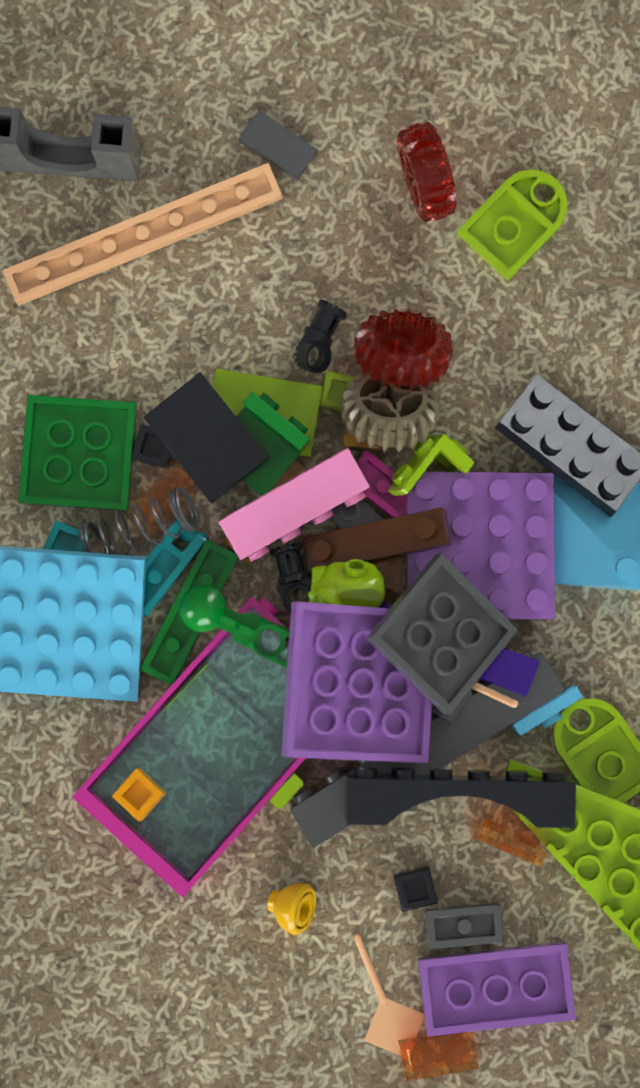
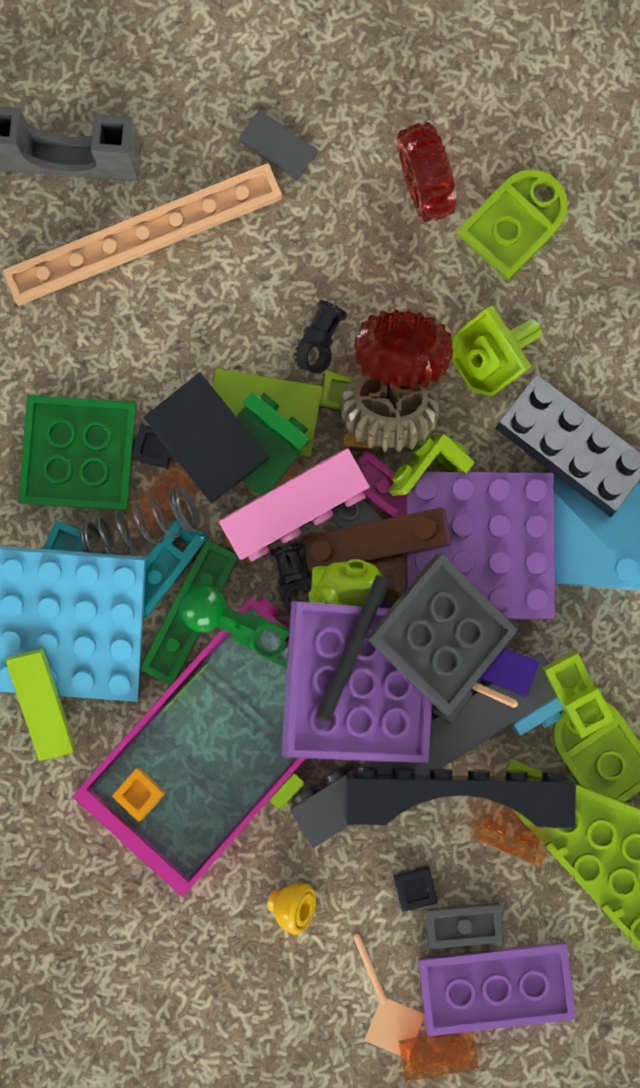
none -> lime tile [5,648,76,761]
none -> pearl dark grey bar [316,575,390,722]
none -> lime piece [451,306,542,396]
none -> lime slope [542,650,615,738]

